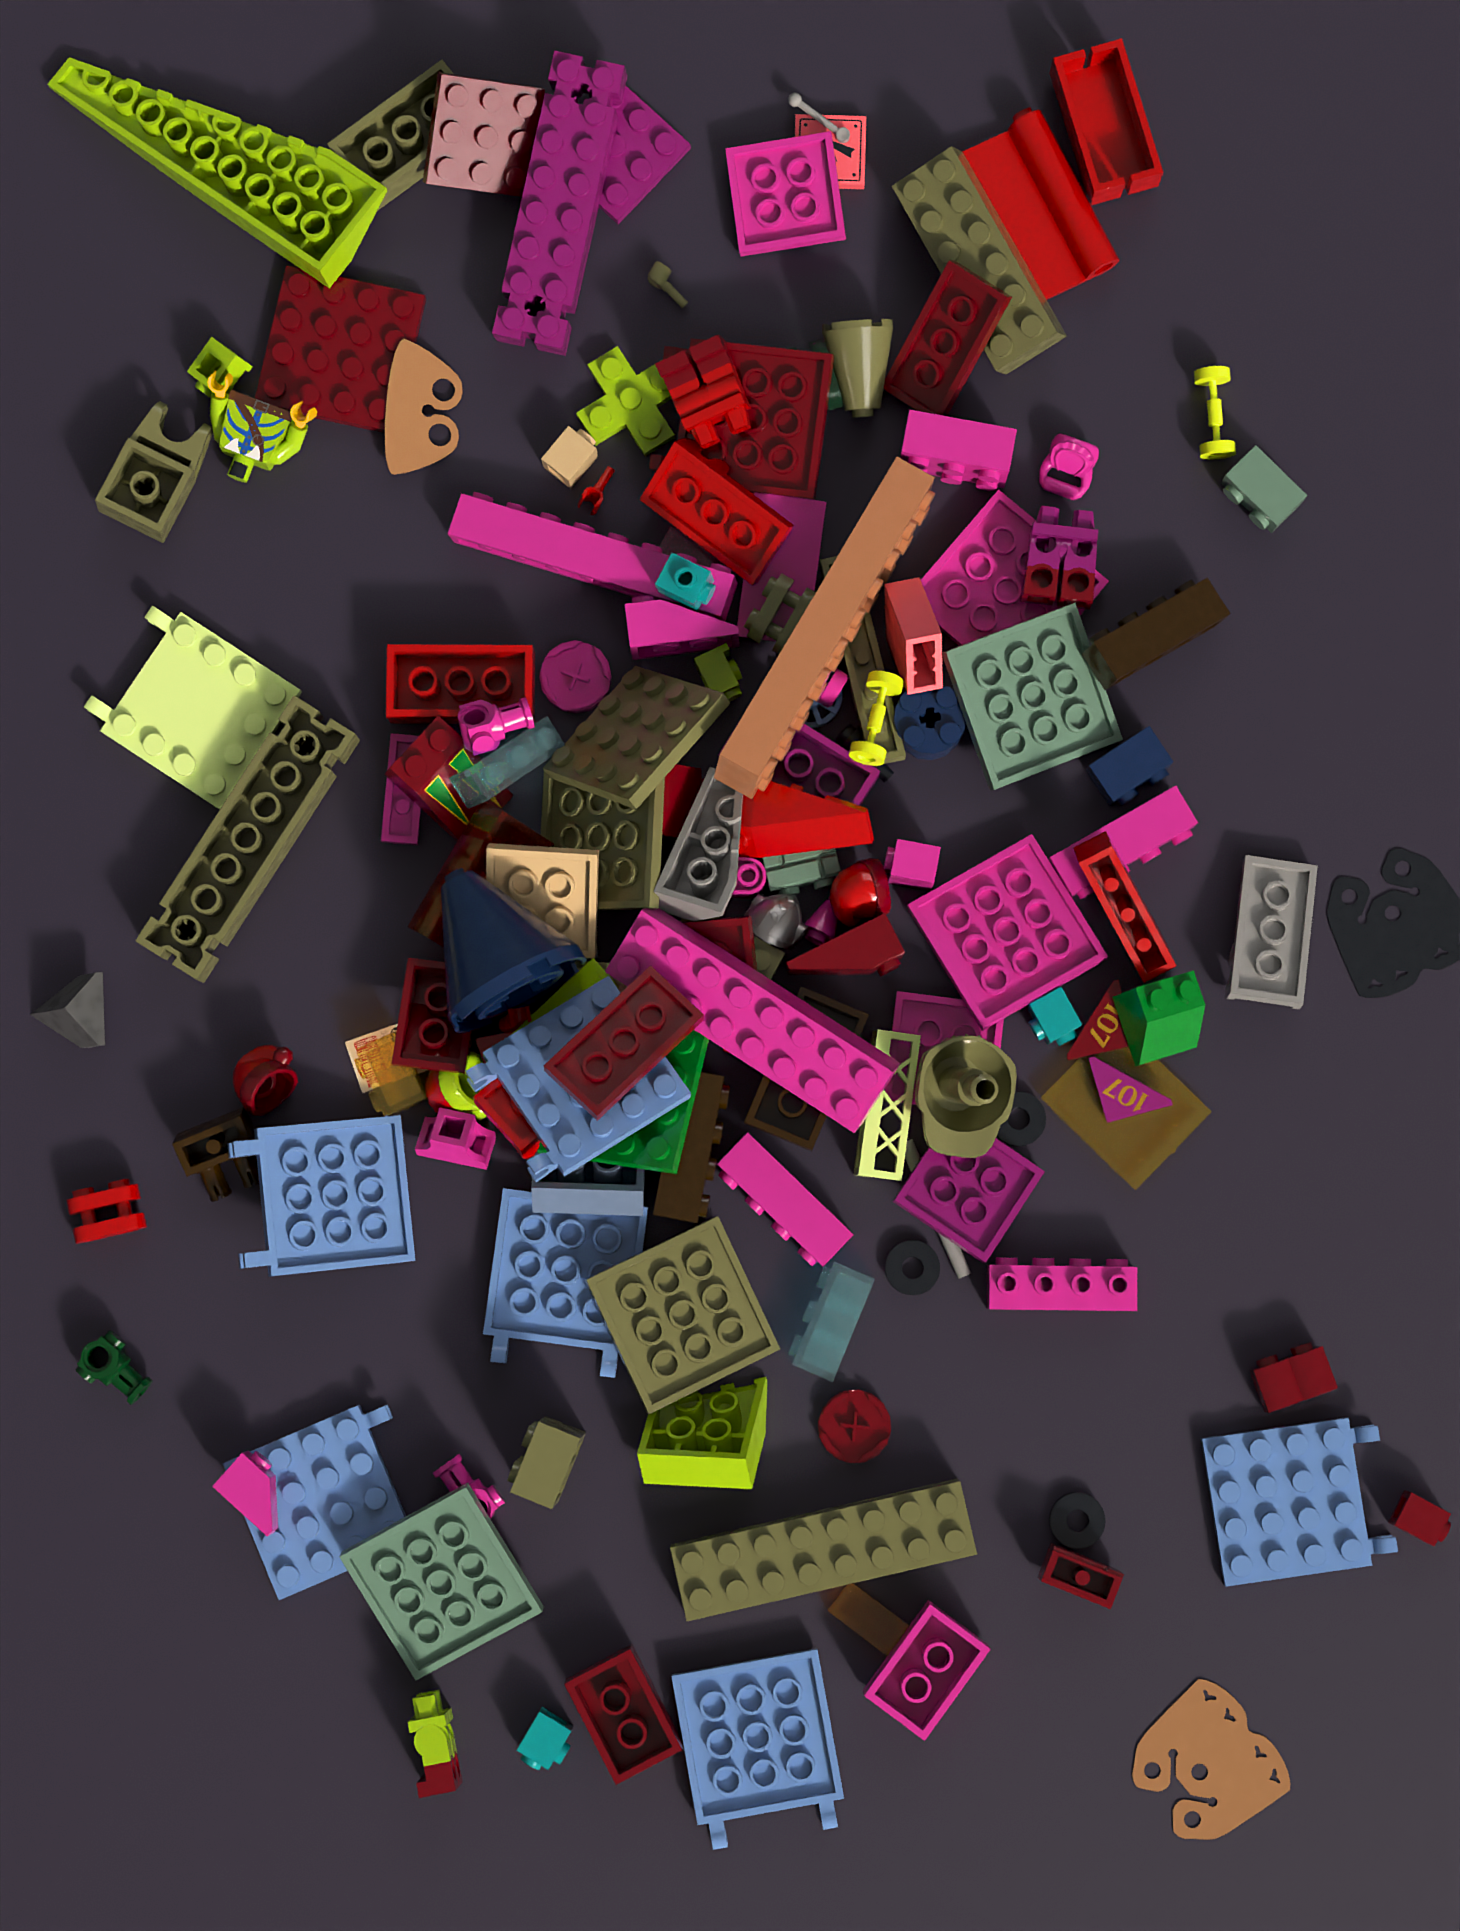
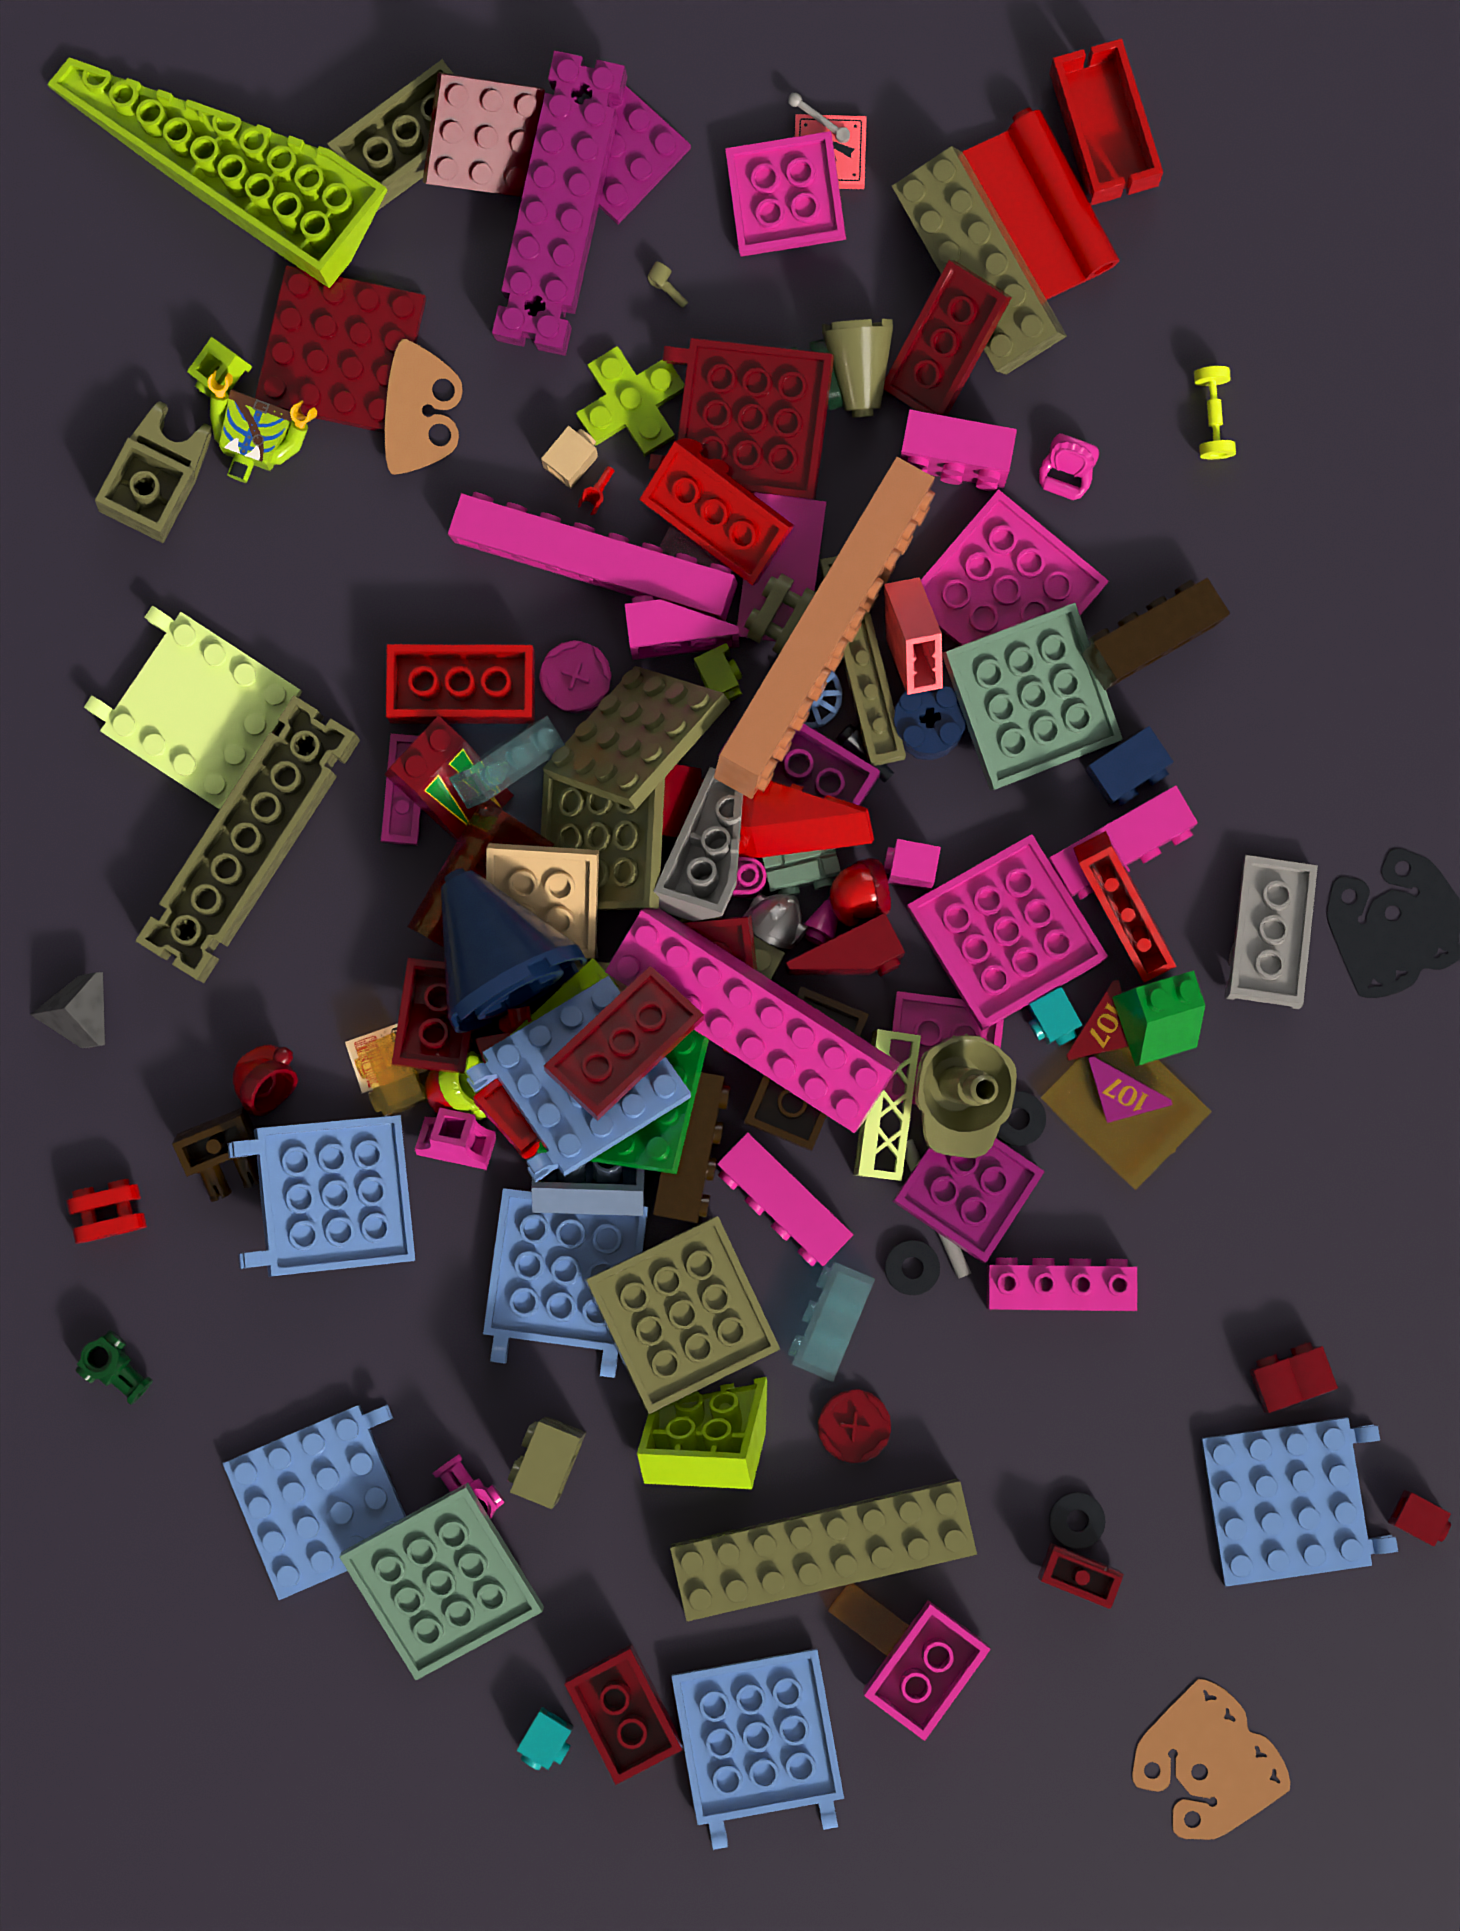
dark pink slope [212,1450,278,1536] -> none
lime hips [408,1690,463,1798] -> none
dark pink connector [458,697,534,756] -> none
red hips [655,335,751,449] -> none
teal brick [655,553,716,612] -> none
dark pink tile [817,669,849,708] -> none
neon yellow wheel [848,670,904,766] -> none
hips [1020,506,1098,610] -> none
sand green brick [1220,445,1307,533] -> none

